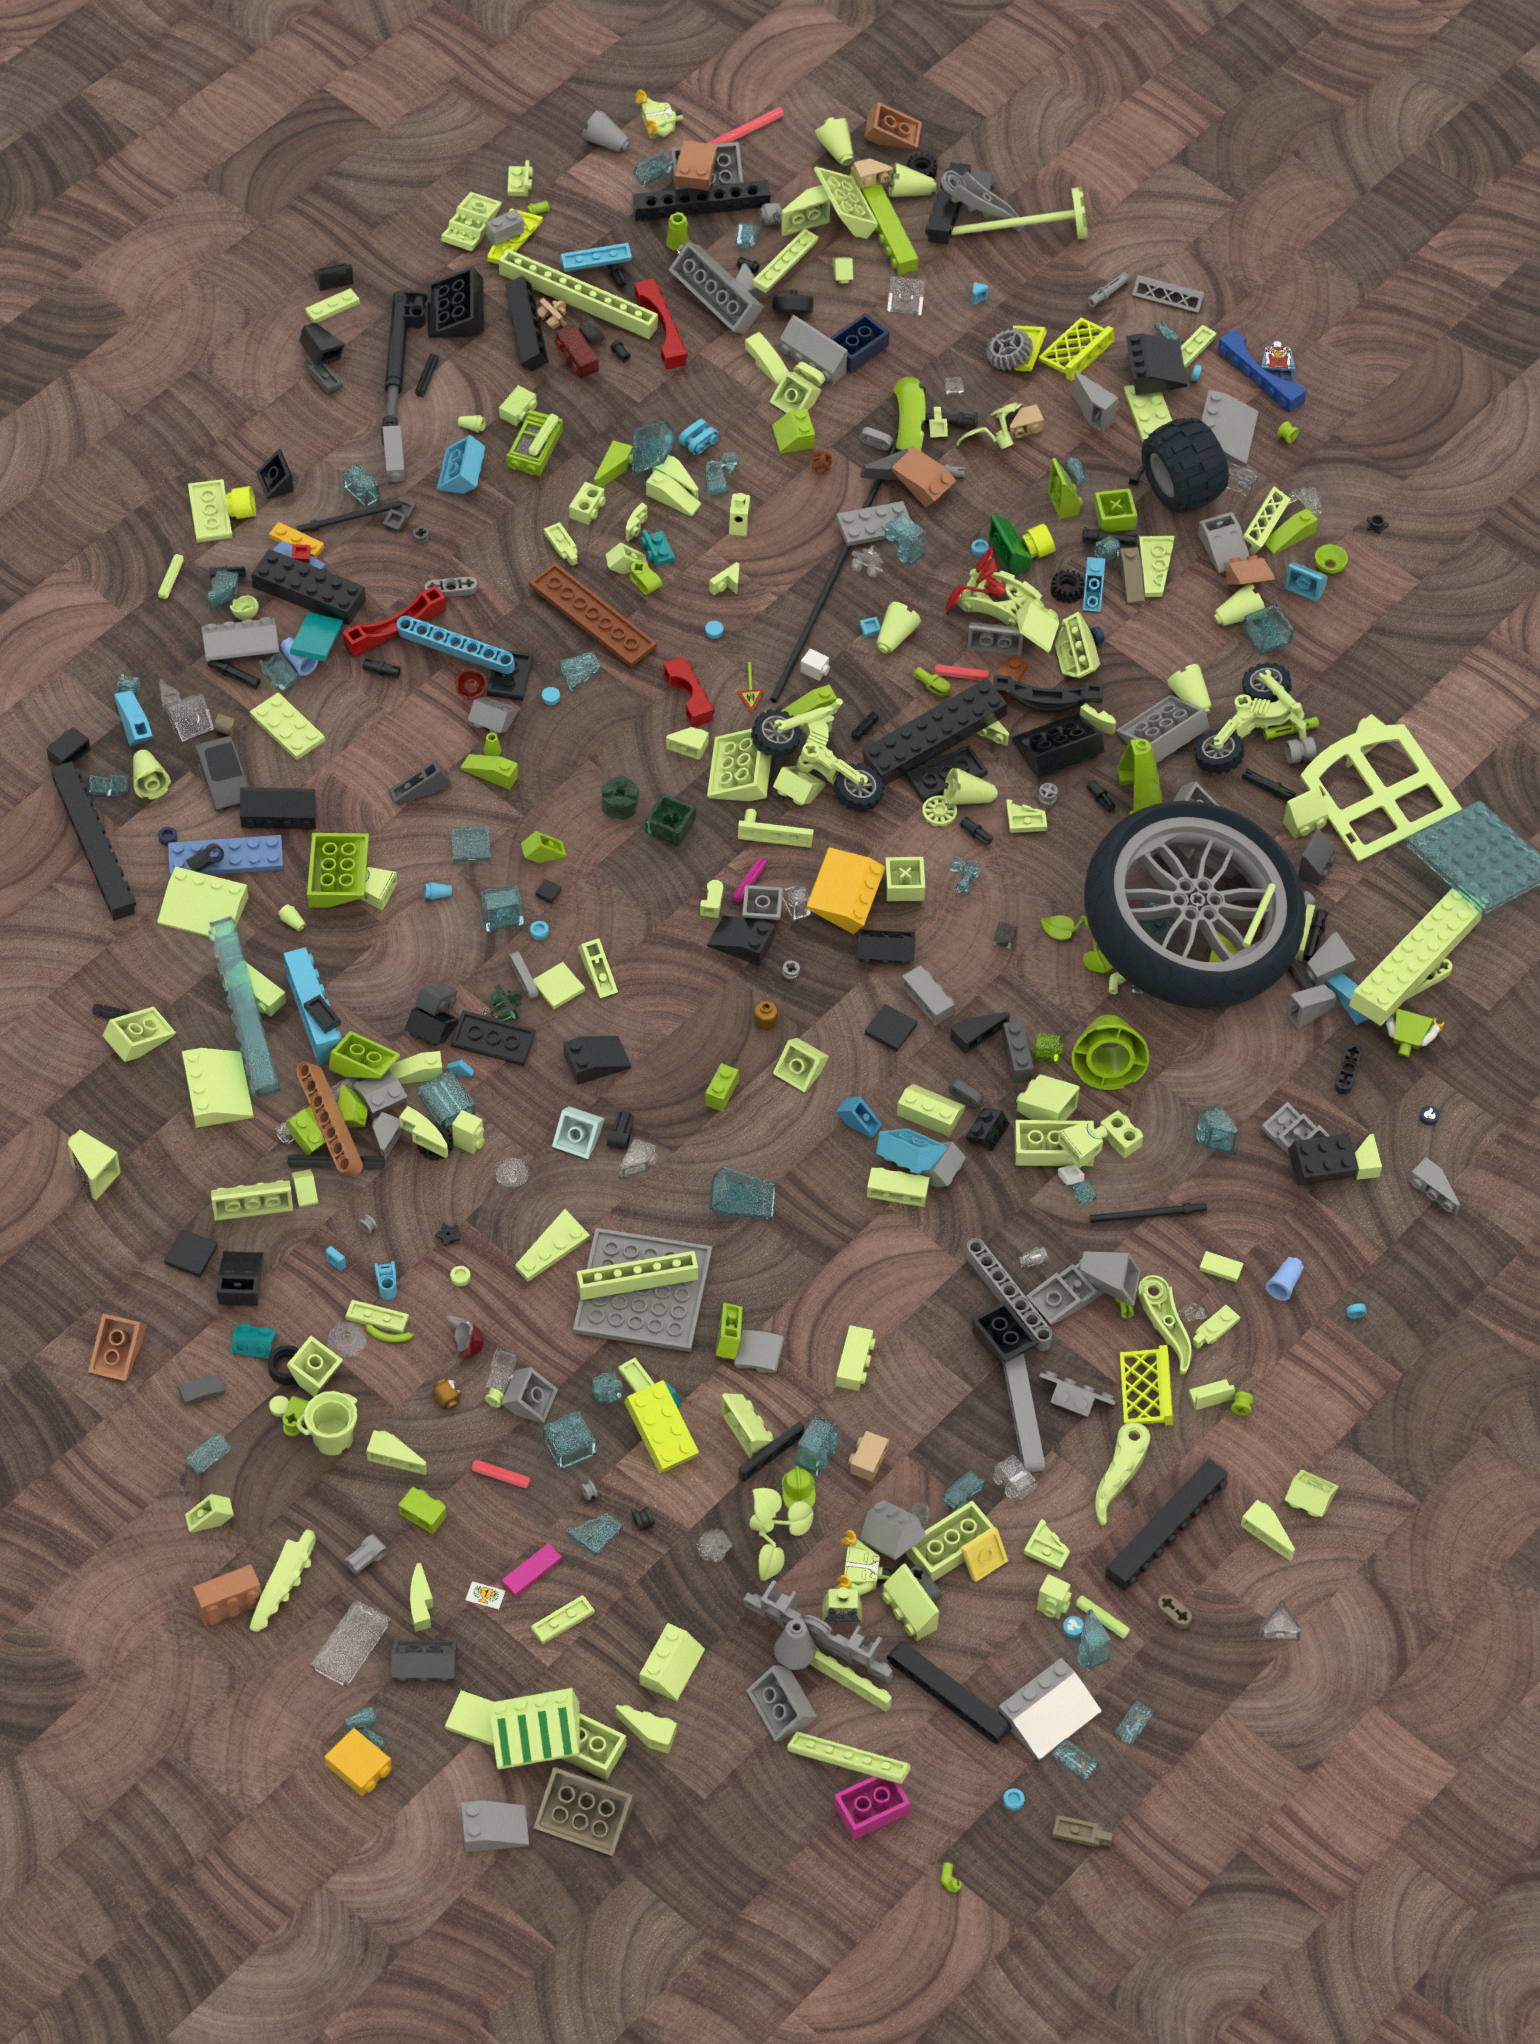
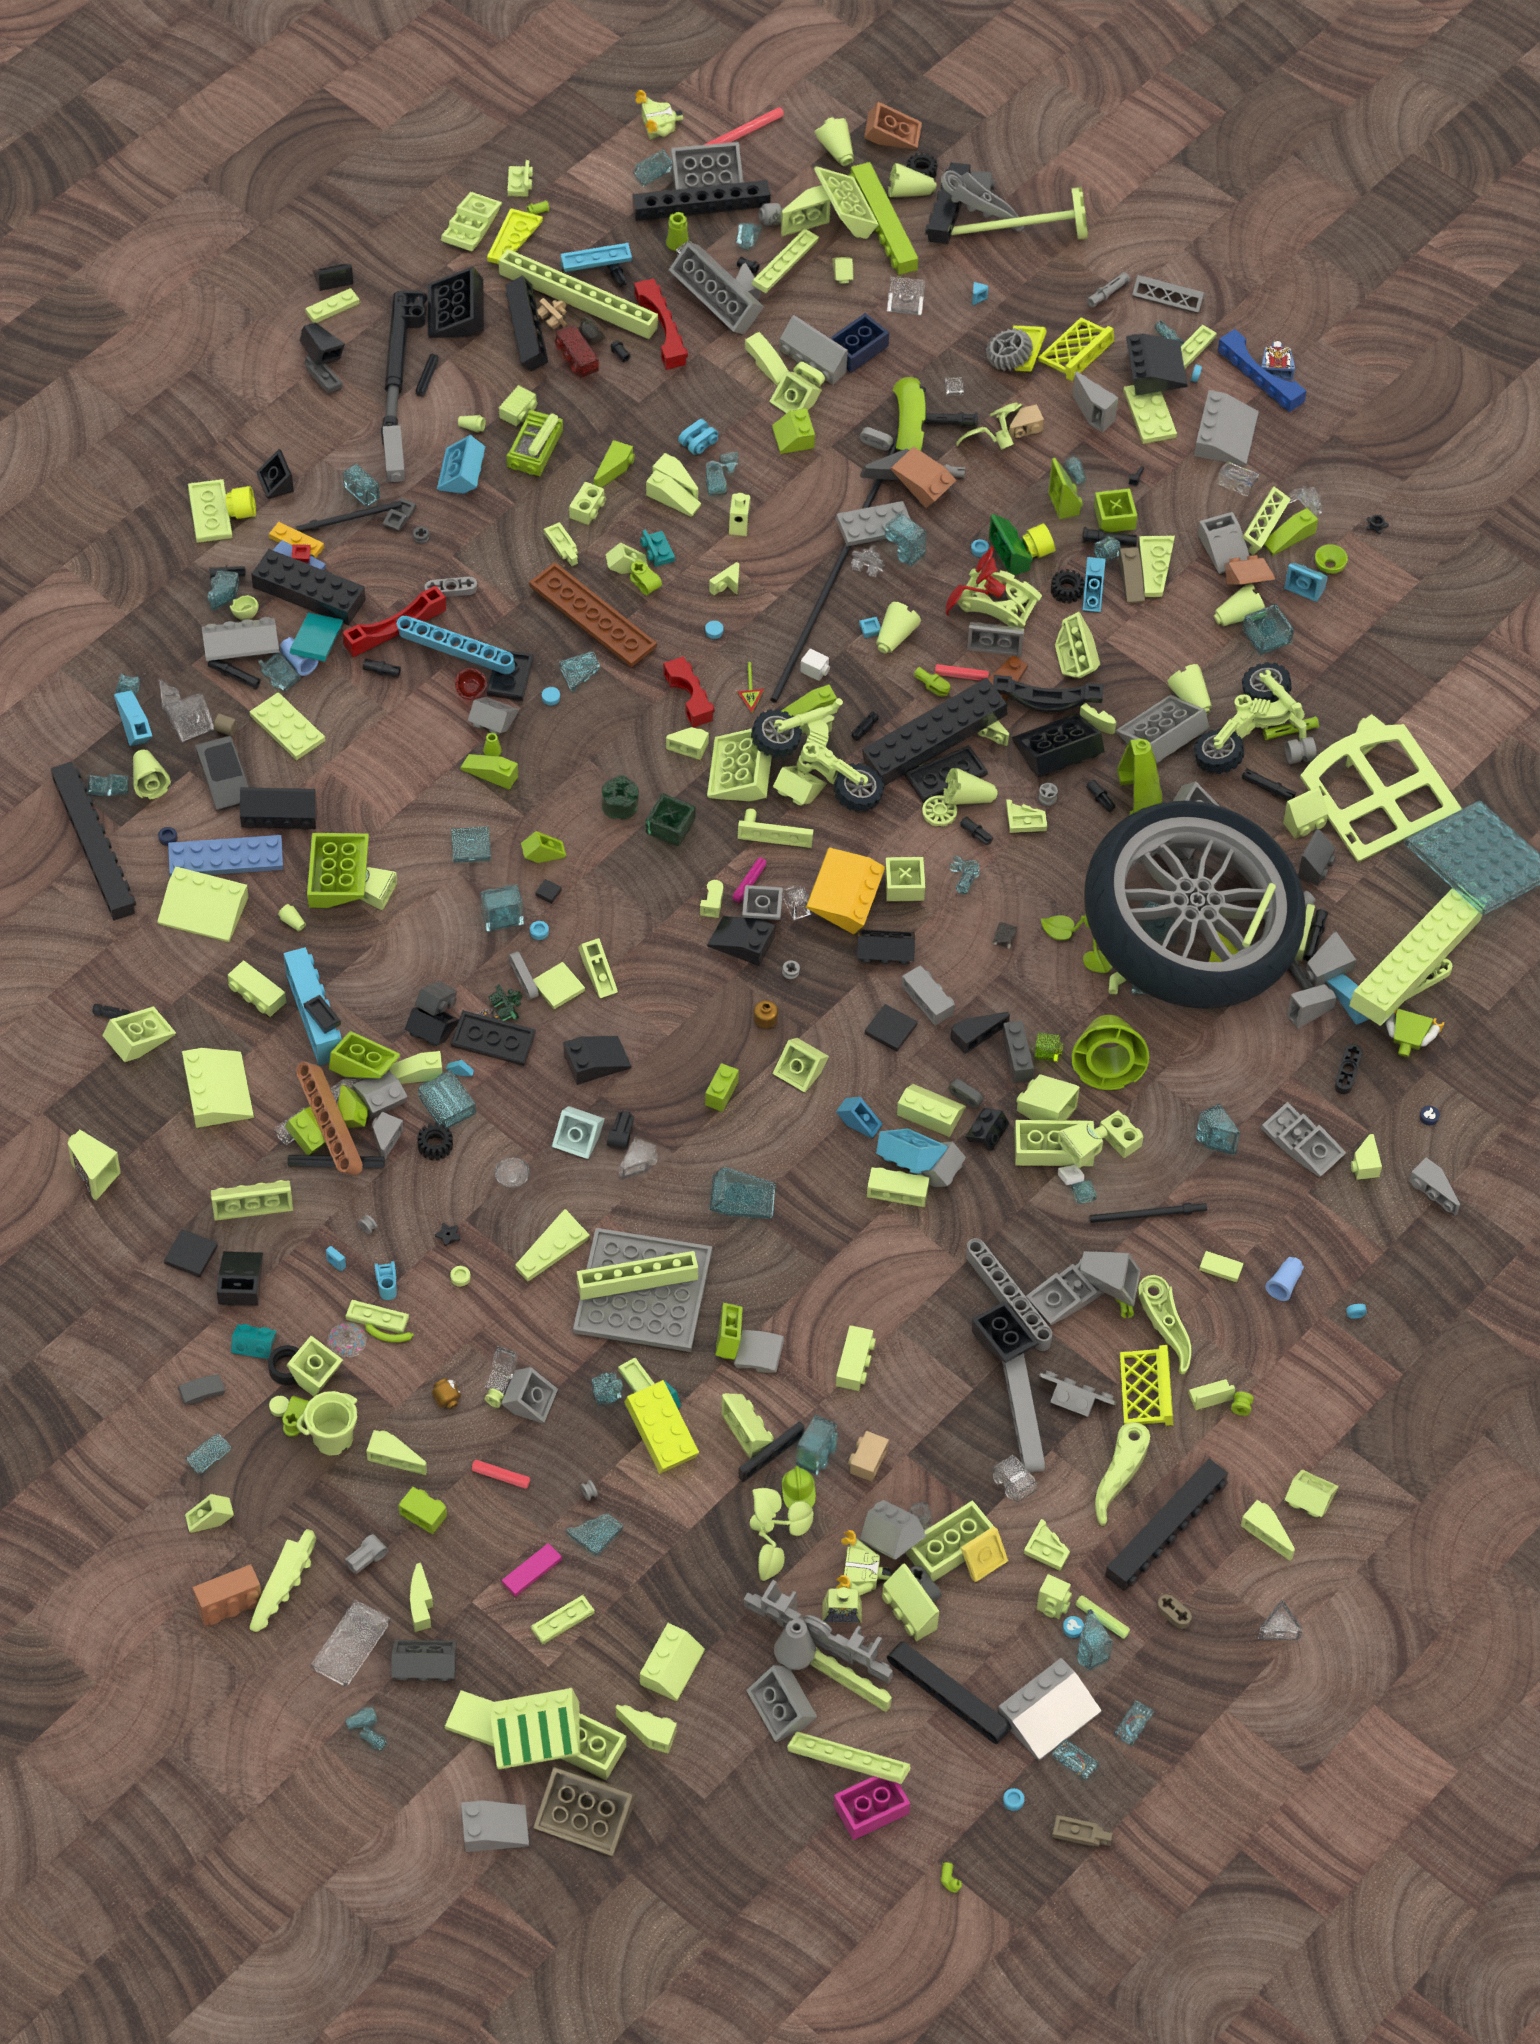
black brick [47,727,91,766] -> none
nougat slope [88,1314,147,1381] -> none
yellowish green axle [158,554,184,599] -> none
black piece [186,843,224,872] -> none
clear light blue brick [208,916,281,1098] -> none
yellowish green slope [291,1169,318,1208] -> none
yellow brick [324,1728,392,1796] -> none
dark grey slope [390,760,451,804] -> none
yellowish green slope [399,1106,448,1158] -> none
medium azure cone [424,882,452,900] -> none
hair [447,1316,484,1358] -> none
yellowish green brick [452,1110,485,1155] -> none
white sticker [466,1581,505,1609] -> none
light grey brick [485,209,524,246] -> none
clear light blue brick [542,1410,597,1469] -> none
light grey cone [581,109,630,153] -> none
yellowish green slope [626,503,647,542] -> none
clear light blue slope [632,419,675,474] -> none
pearl dark grey wheel [632,1506,655,1531] -> none
nougat slope [675,140,718,191] -> none
clear brick [695,1528,733,1562] -> none
black wheel [772,290,814,318] -> none
dark orange gear [810,450,833,473] -> none
tan slope [853,158,893,189] -> none
yellowish green plate [929,407,948,437] -> none
clear light blue slope [941,1471,985,1510] -> none
yellowish green slope [1016,596,1059,652] -> none
clear cone [1018,1245,1049,1268] -> none
dark blue tile [1090,626,1104,646] -> none
black wheel [1141,418,1229,512] -> none
clear slope [1177,1302,1207,1321] -> none
yellowish green hinge [1192,1305,1240,1349] -> none
lime wheel [1277,421,1299,444] -> none
black brick [1288,1133,1359,1185] -> none

